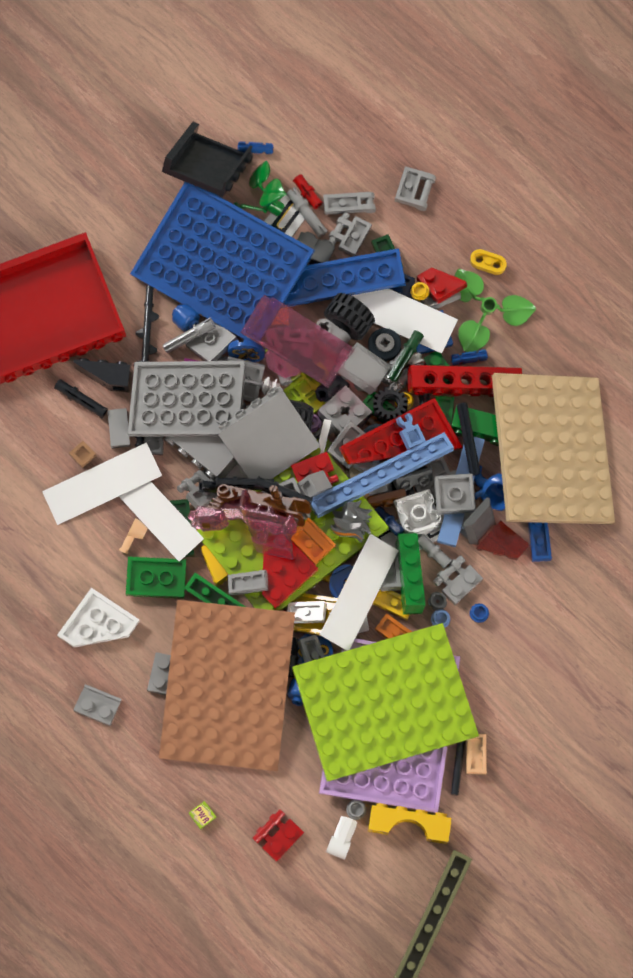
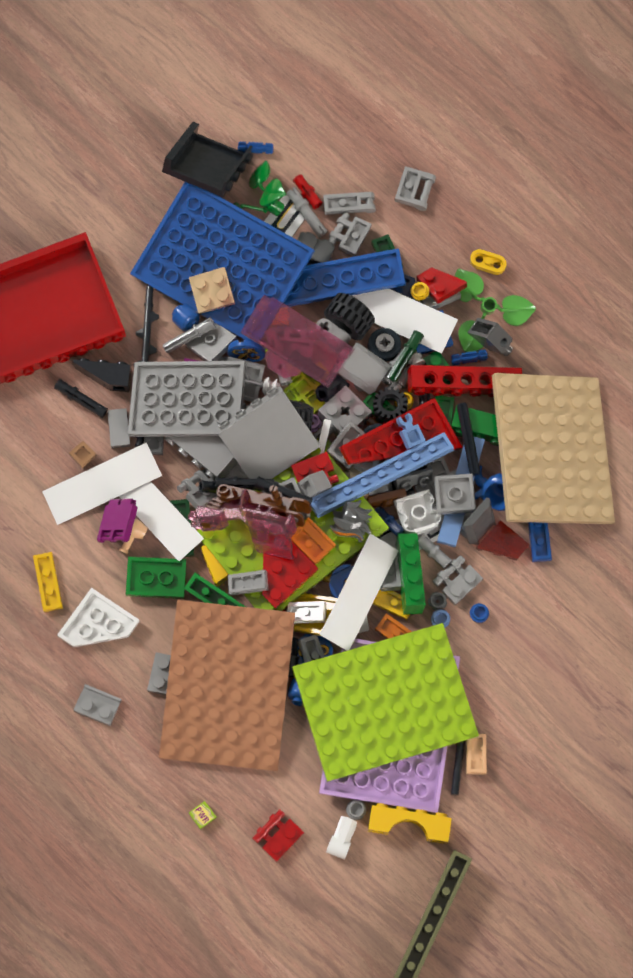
none -> yellow tile [33,552,63,613]
none -> magenta plate [97,498,138,543]
none -> tan plate [189,267,235,314]
none -> dark grey torso [467,318,513,356]

